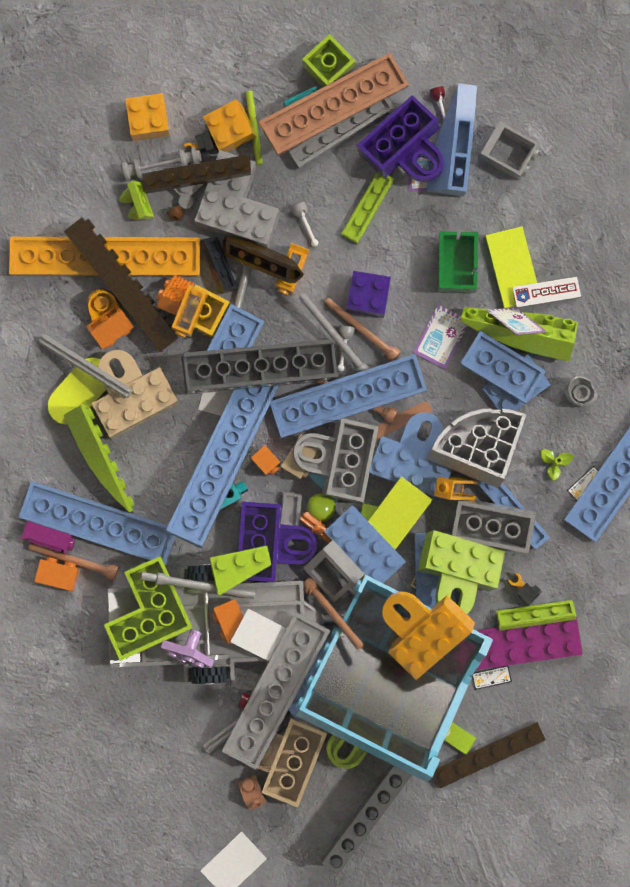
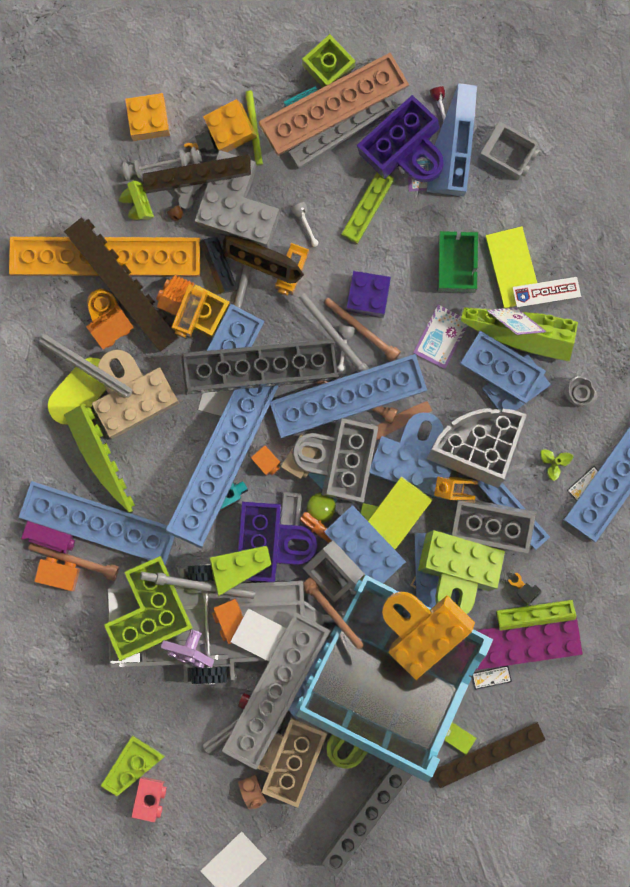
none -> lime wing [101,735,165,796]
none -> coral brick [132,777,167,822]

